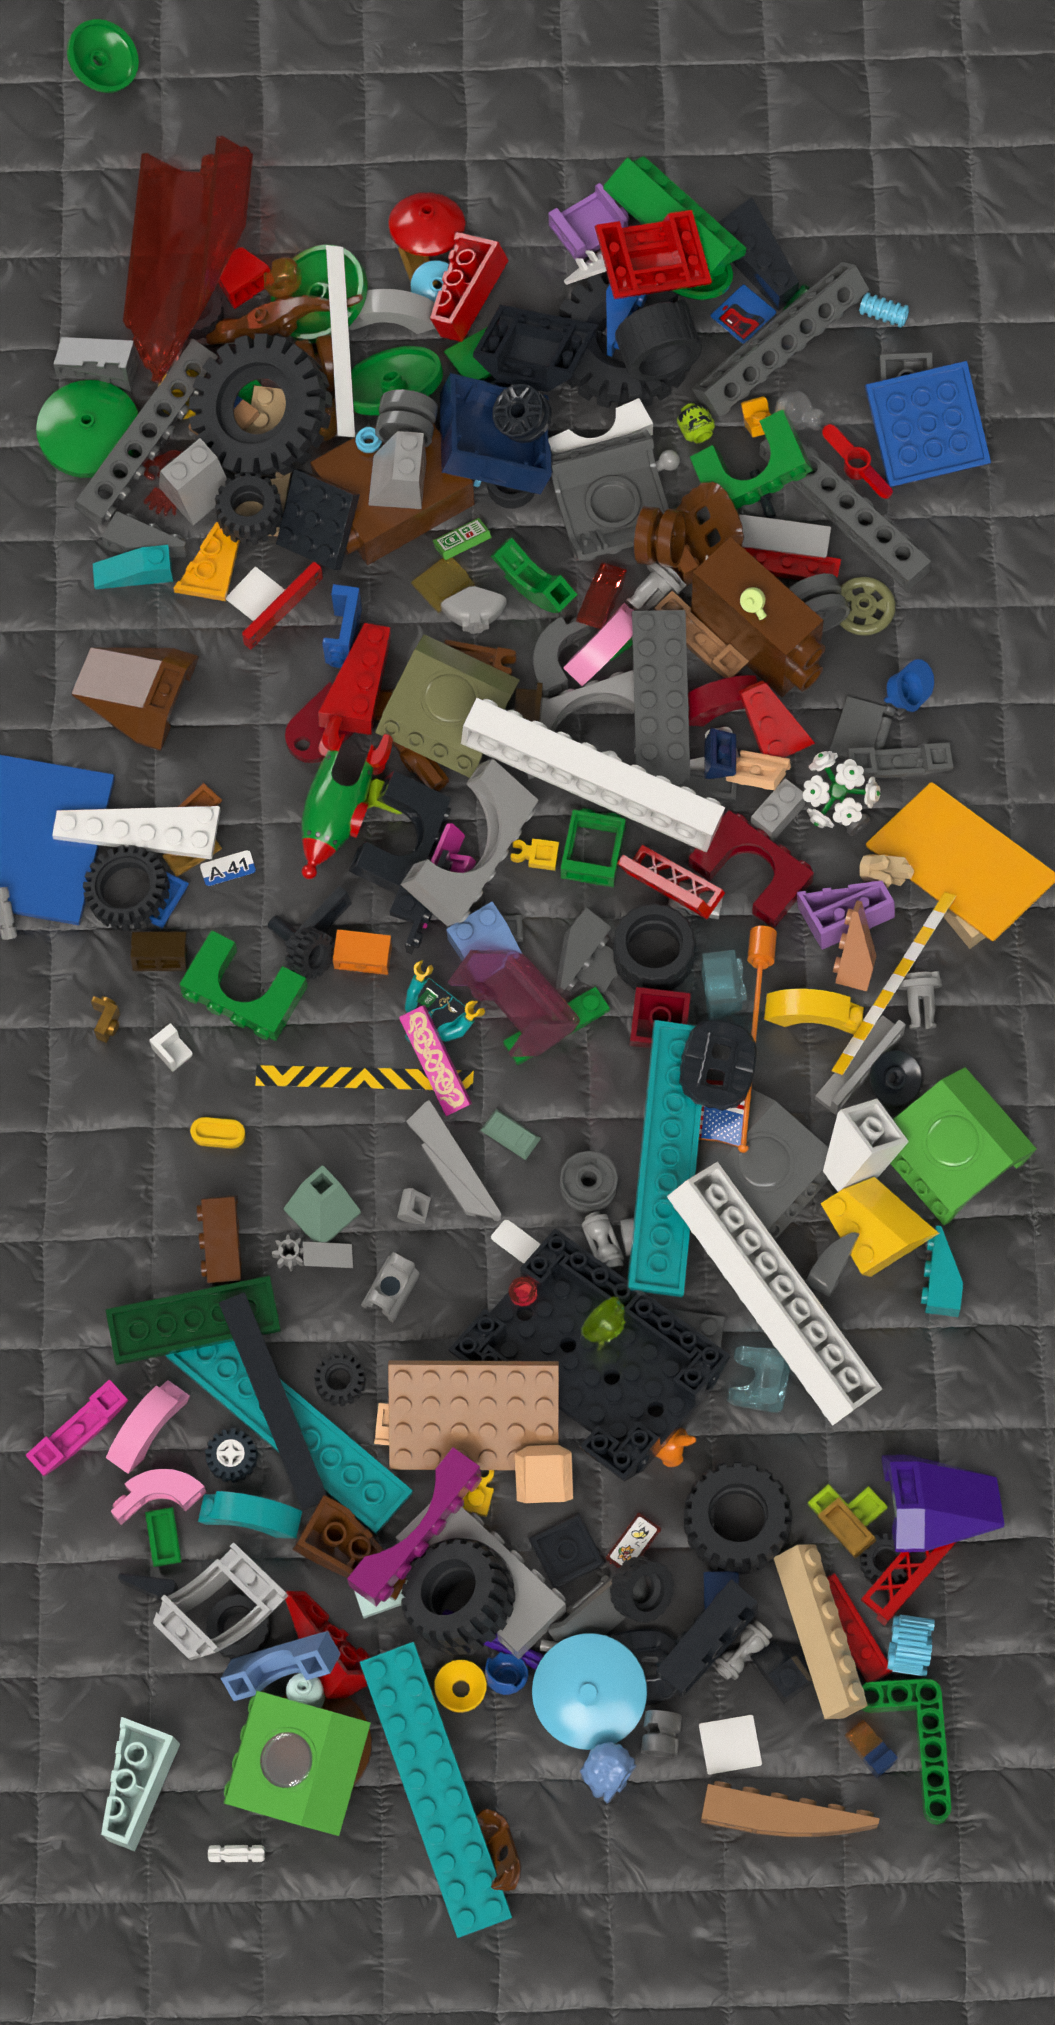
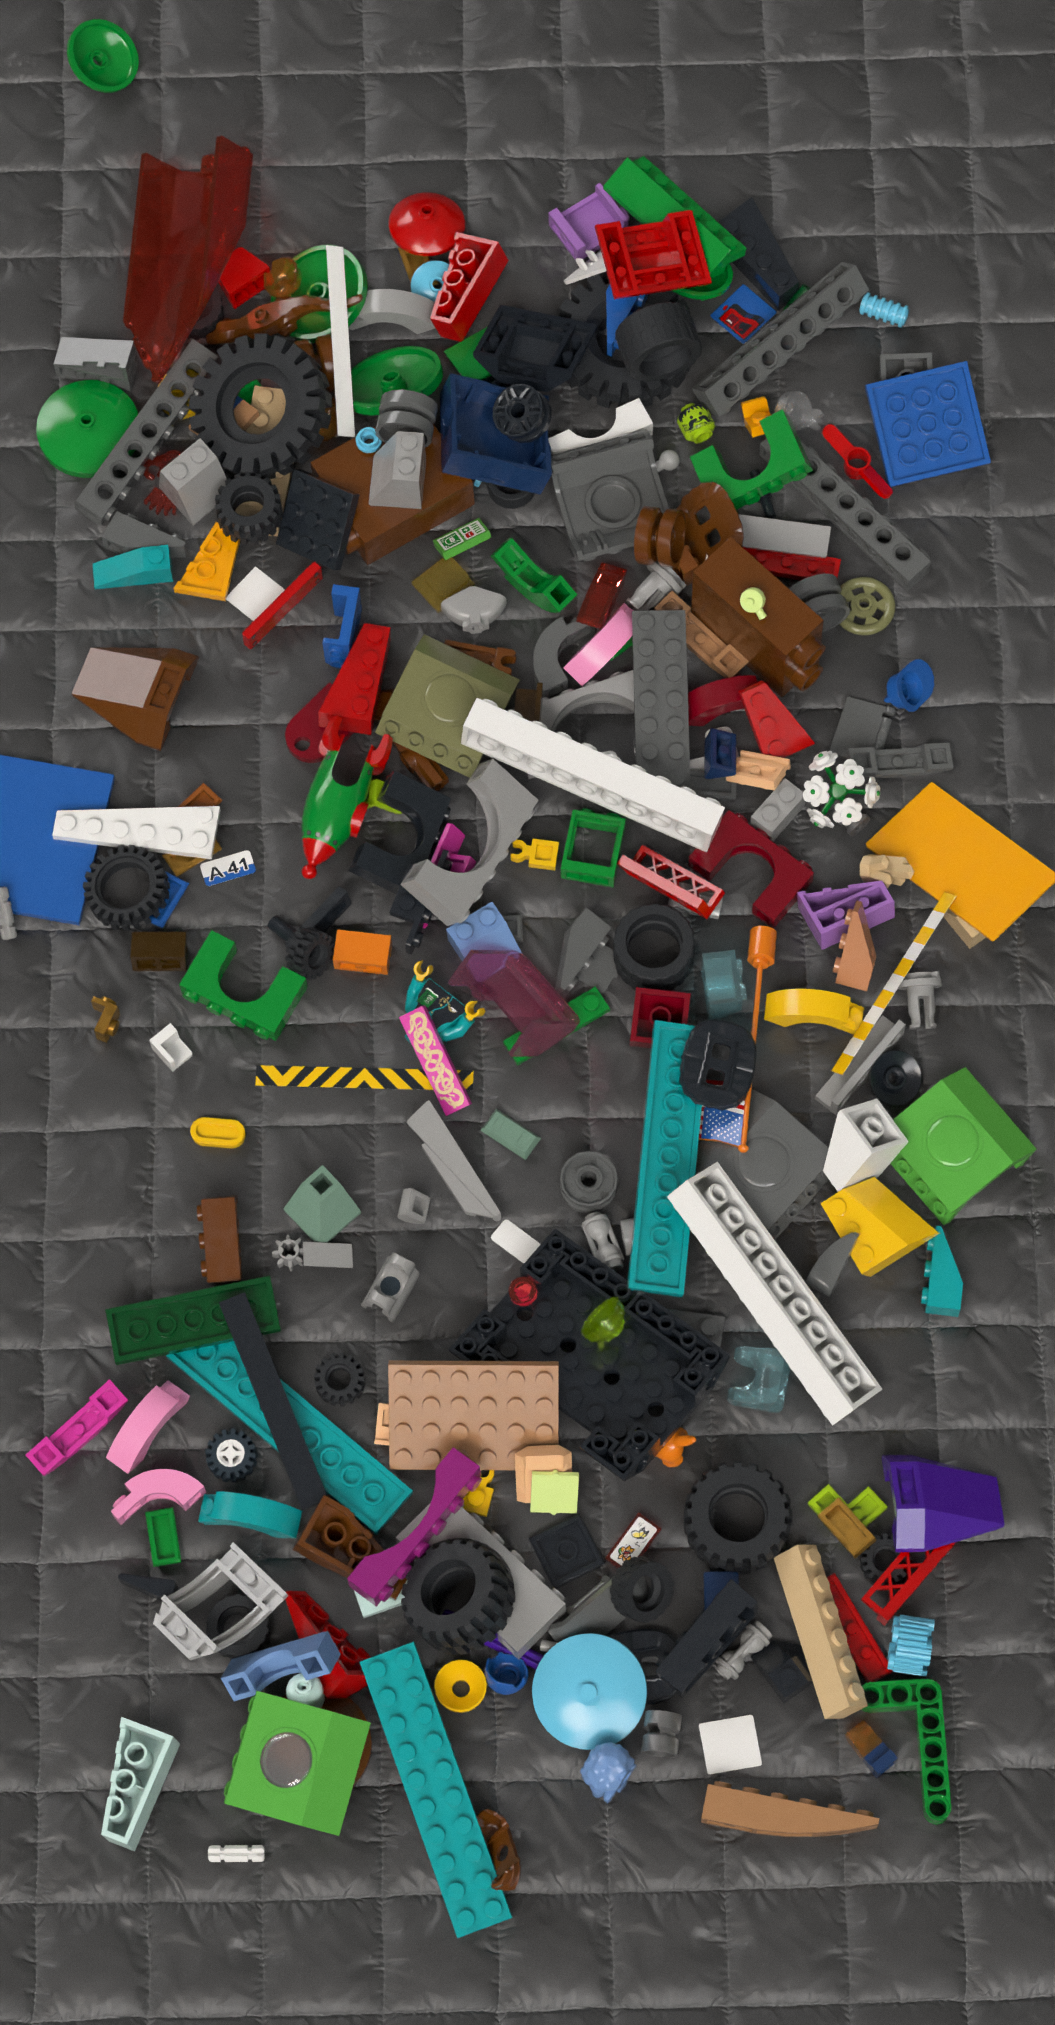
none -> yellowish green piece [530,1470,579,1515]

